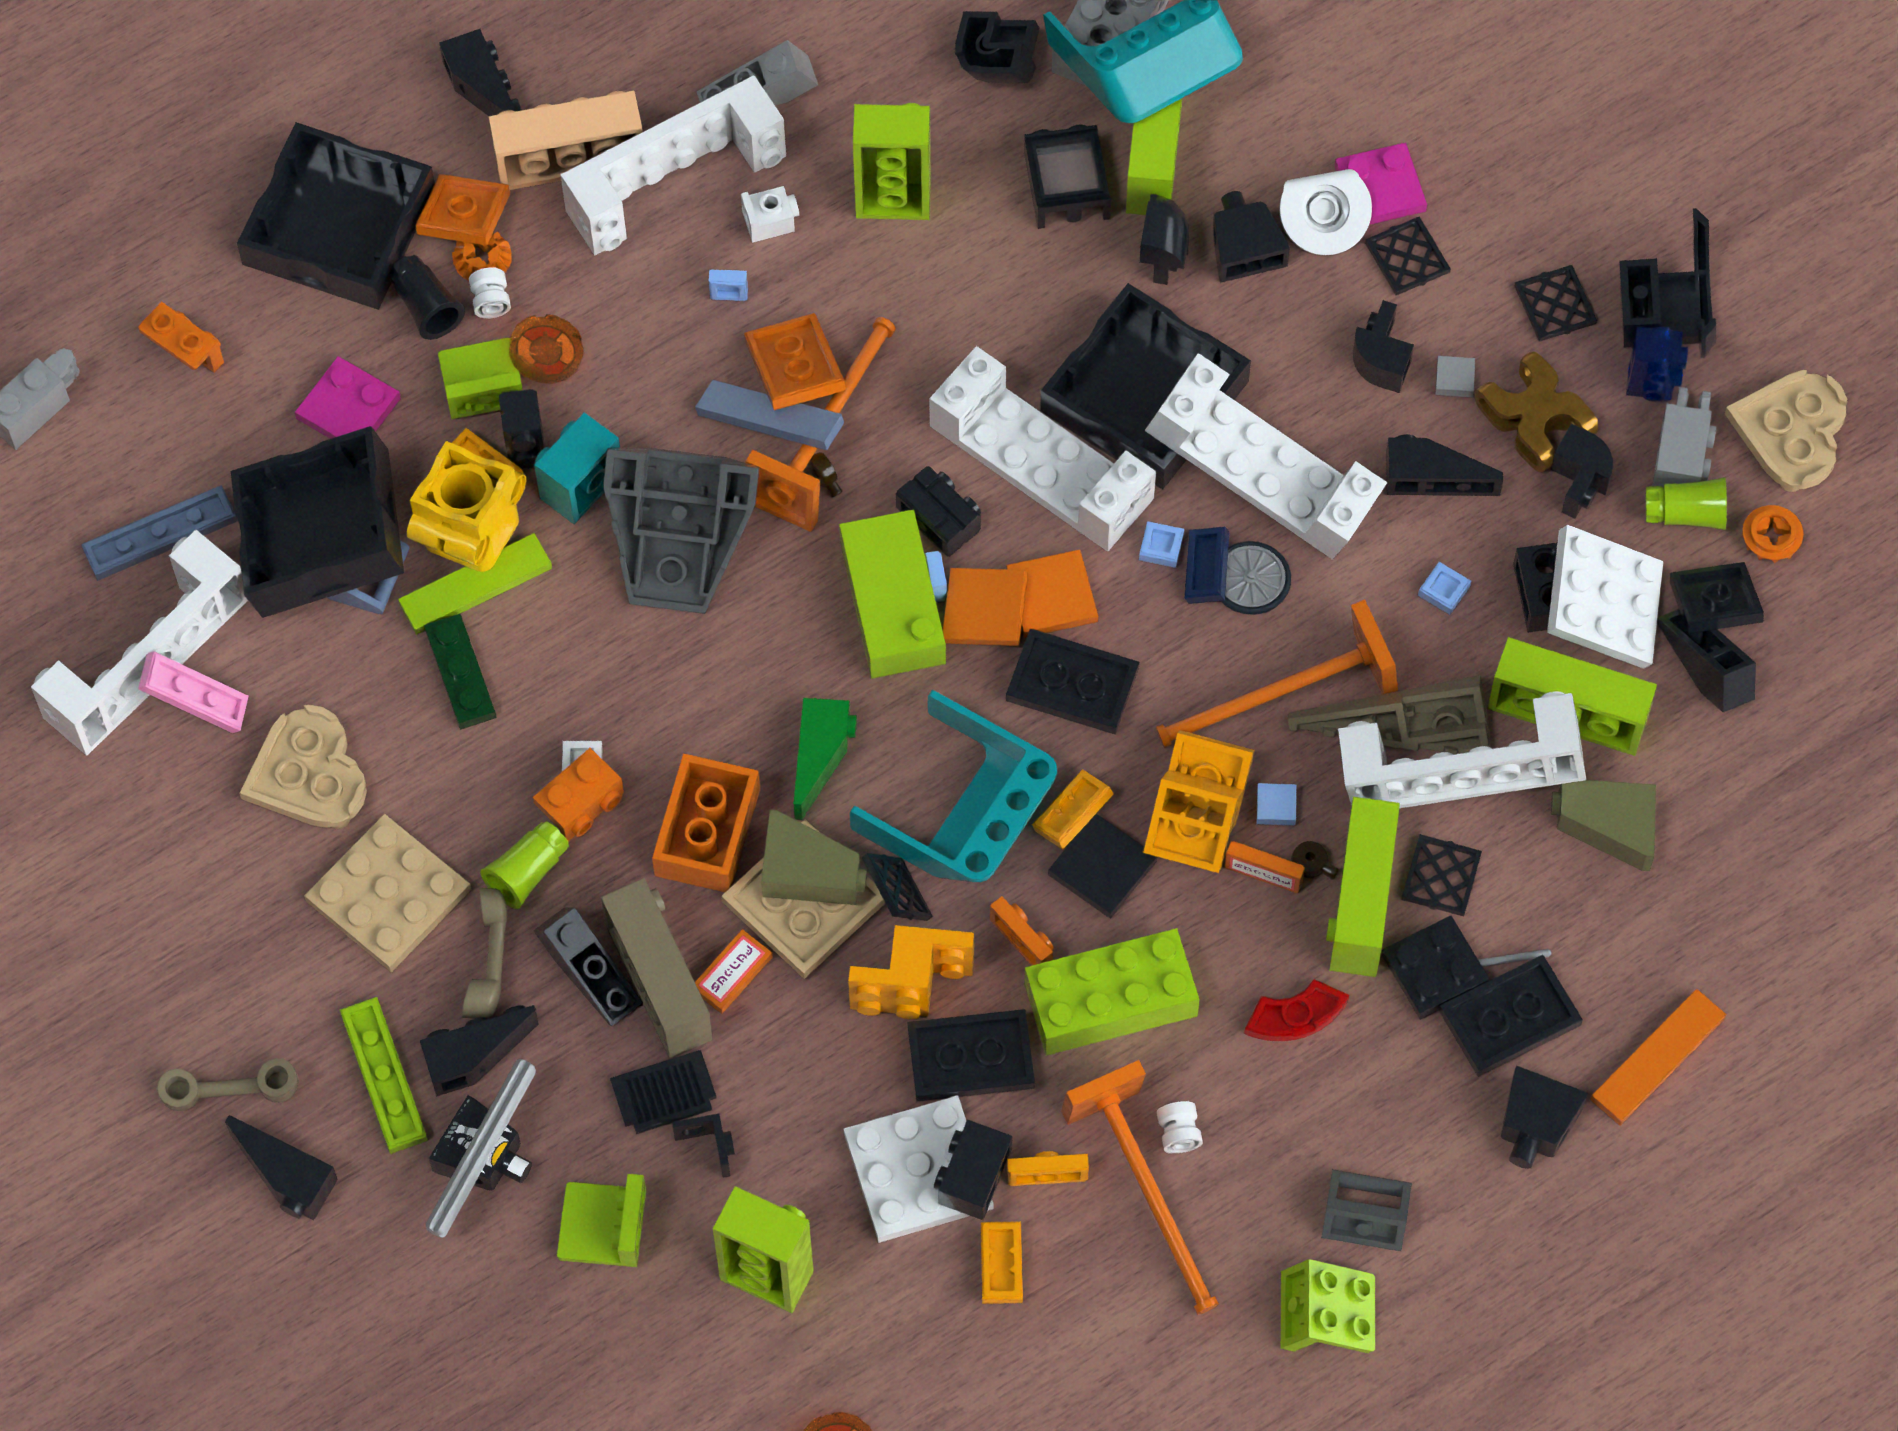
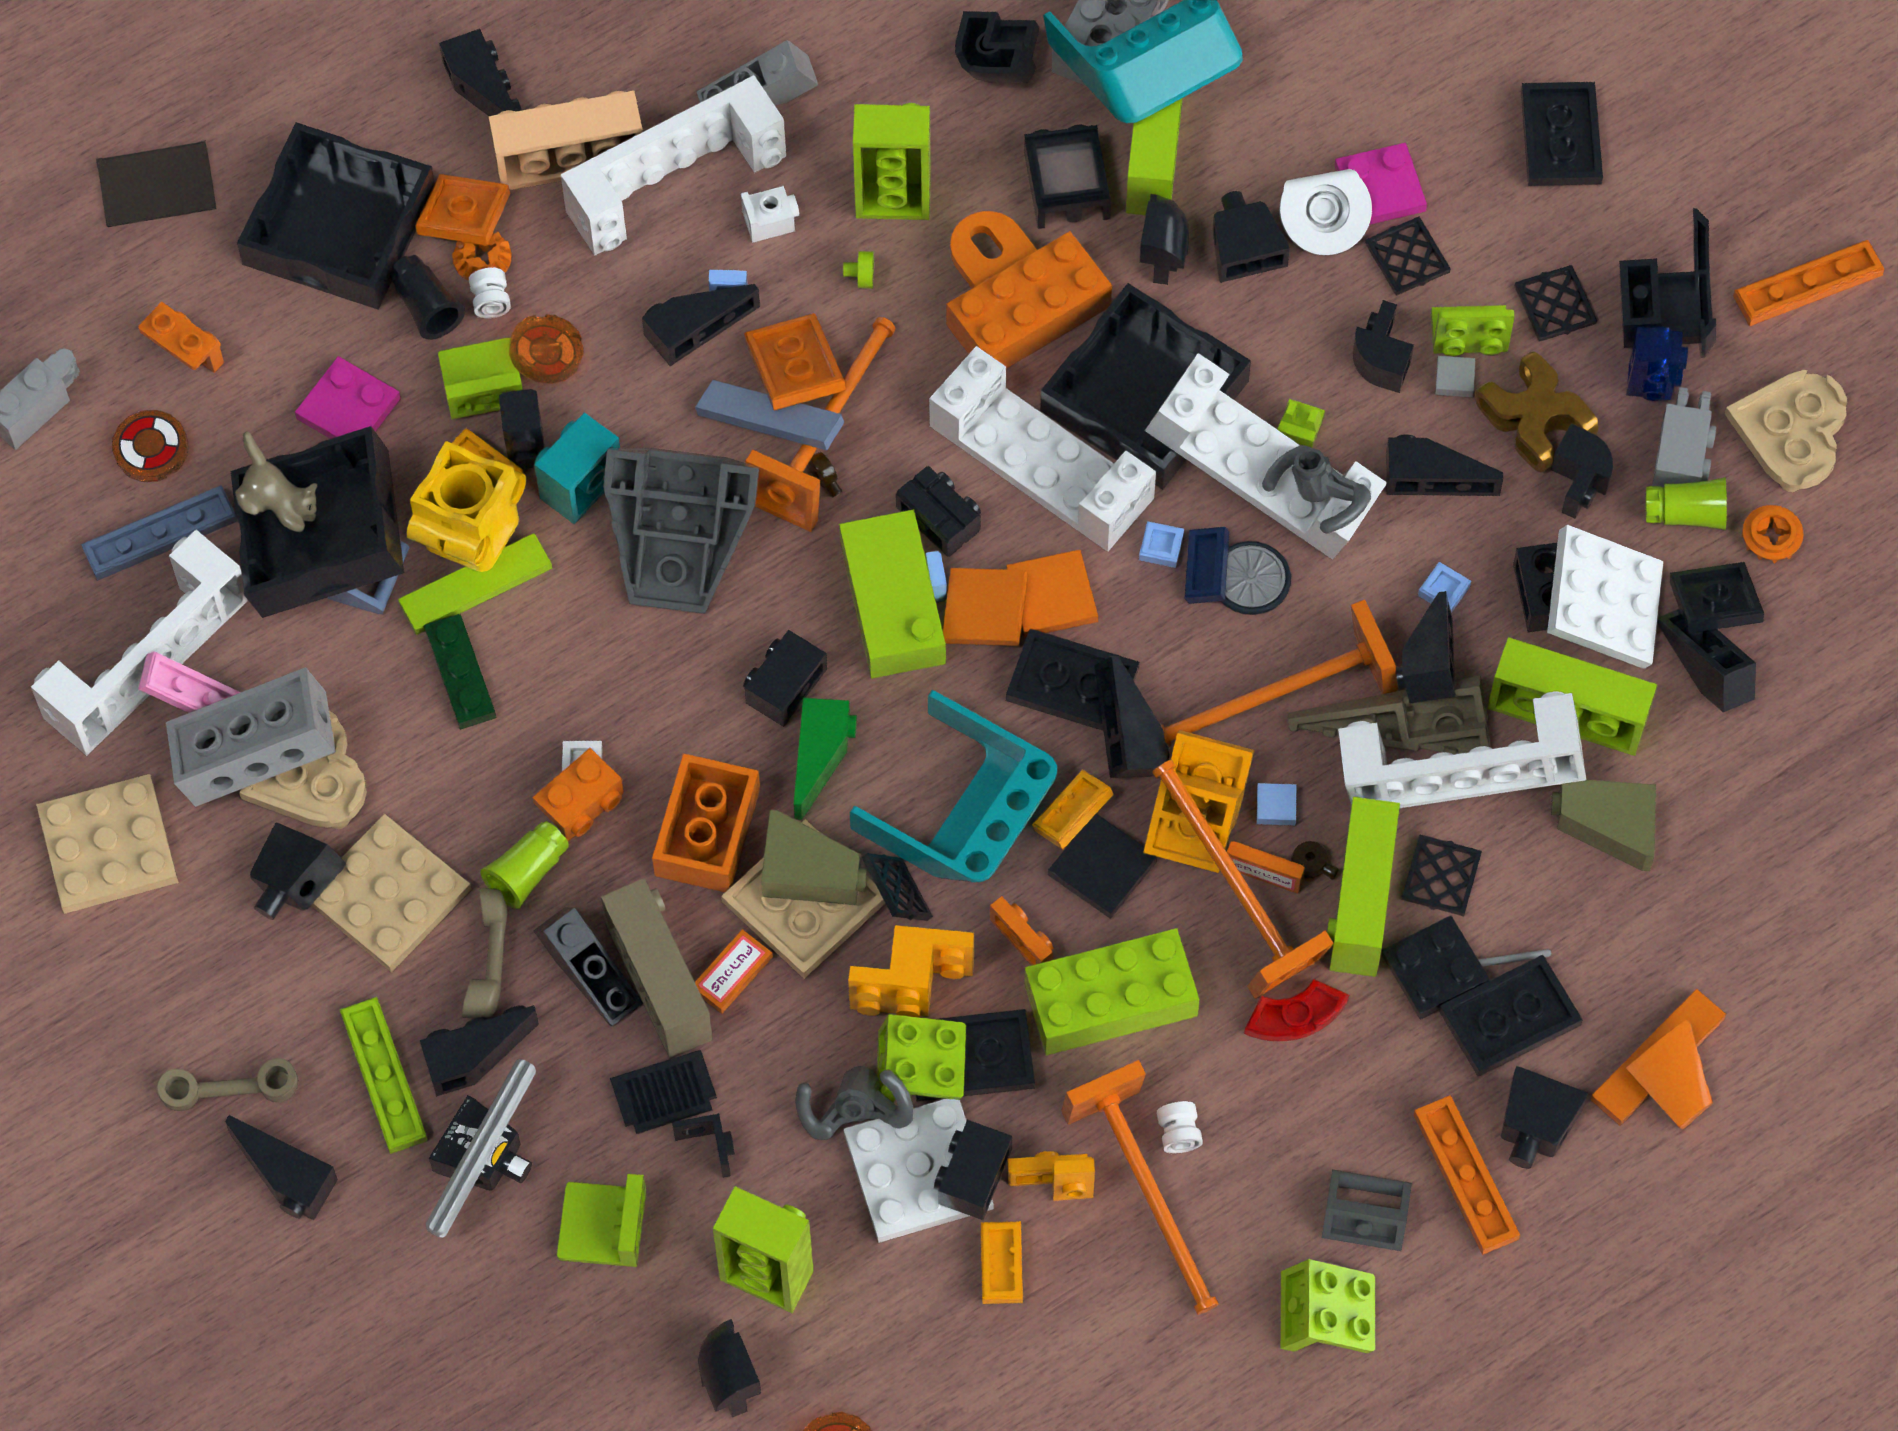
none -> tan plate [36,774,179,914]
none -> clear smoke piece [96,140,217,227]
none -> tile [112,410,188,482]
none -> light grey brick [166,667,336,807]
none -> dark tan animal [235,431,317,532]
none -> black torso [250,822,346,920]
none -> black slope [642,284,760,366]
none -> black brick [698,1319,761,1418]
none -> black brick [743,630,827,727]
none -> dark grey piece [795,1066,913,1140]
none -> lime tile [843,251,874,289]
none -> lime bracket [876,1014,966,1102]
none -> orange brick [946,211,1112,369]
none -> light orange plate [1052,1157,1095,1201]
none -> black slope [1094,656,1170,778]
none -> orange tile [1152,759,1334,999]
none -> dark grey piece [1262,445,1371,534]
none -> lime tile [1277,399,1325,448]
none -> black slope [1396,591,1456,704]
none -> orange plate [1413,1095,1520,1255]
none -> lime bracket [1430,305,1514,356]
none -> black plate [1521,82,1603,186]
none -> orange slope [1626,1019,1713,1130]
none -> orange tile [1733,240,1885,326]

